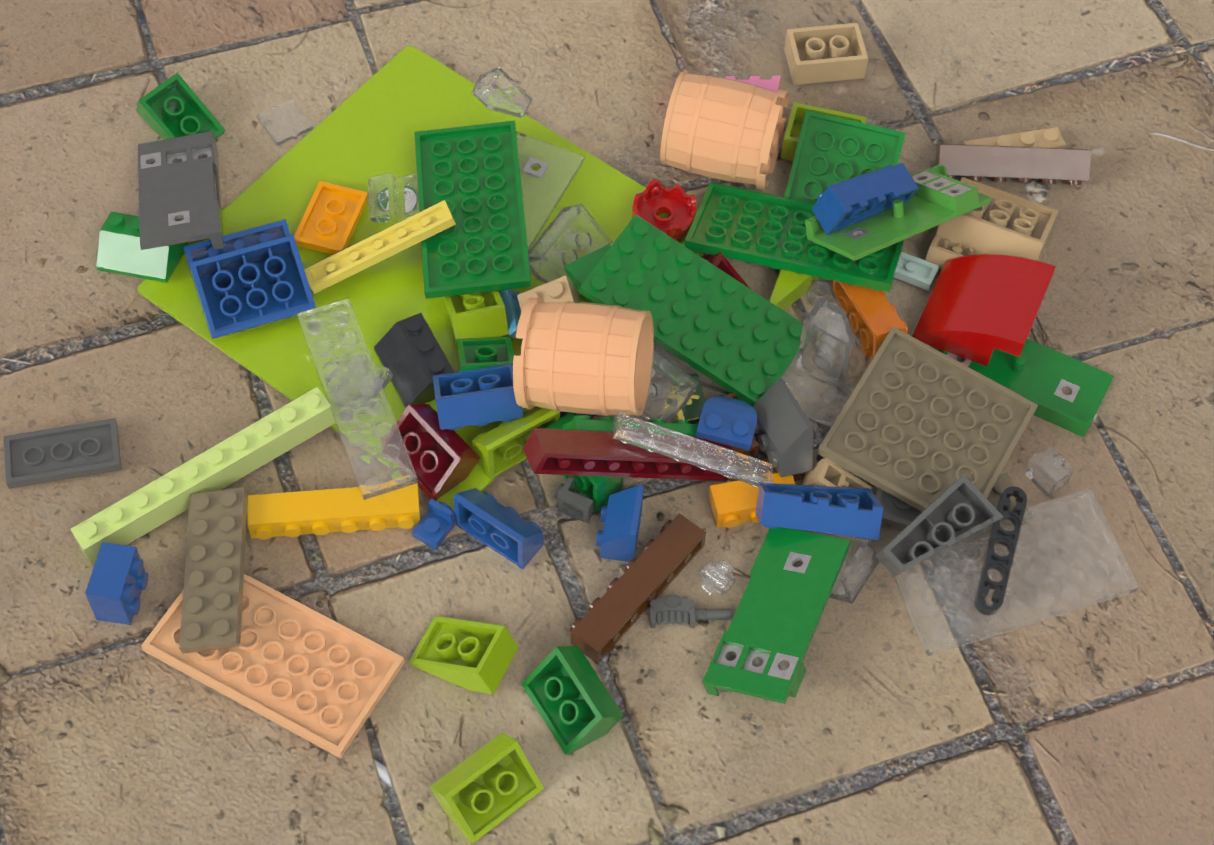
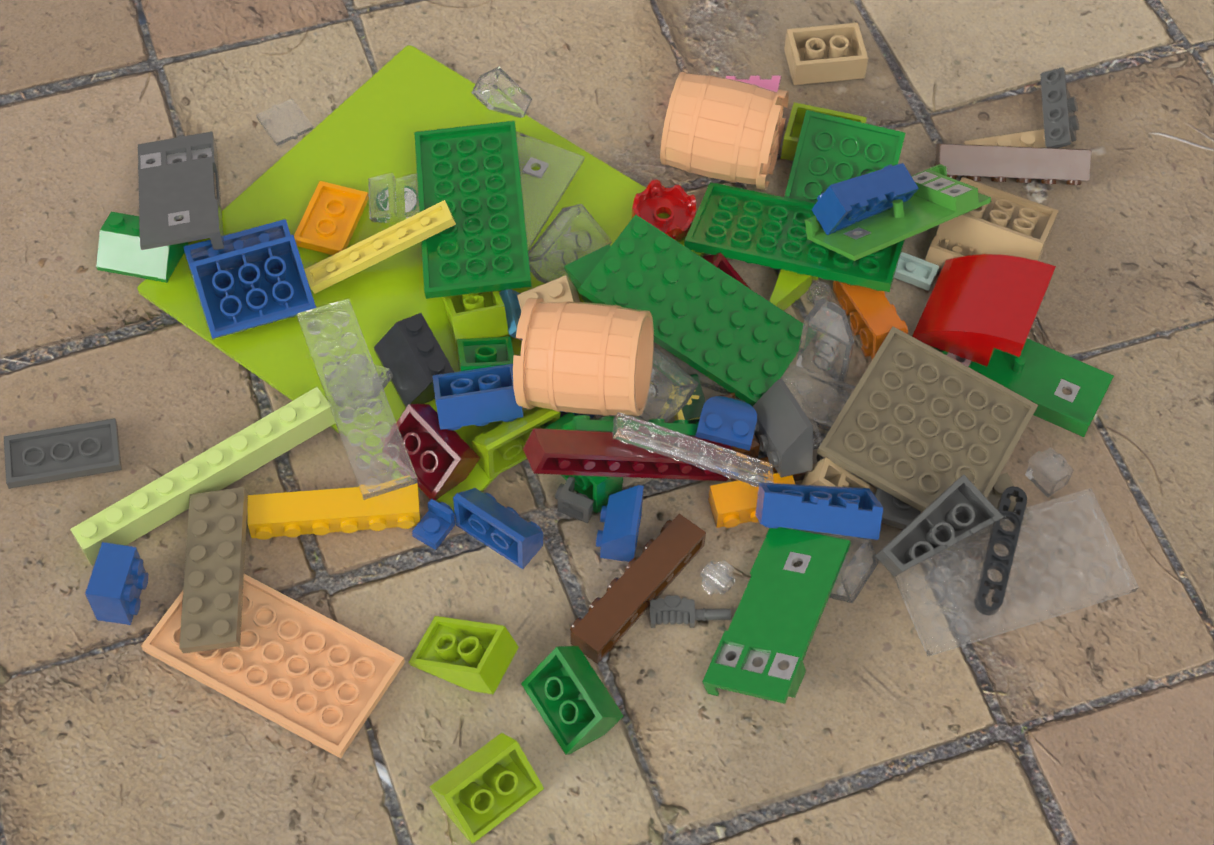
green slope [136,73,226,140] -> none
none -> dark grey bracket [1040,67,1080,148]

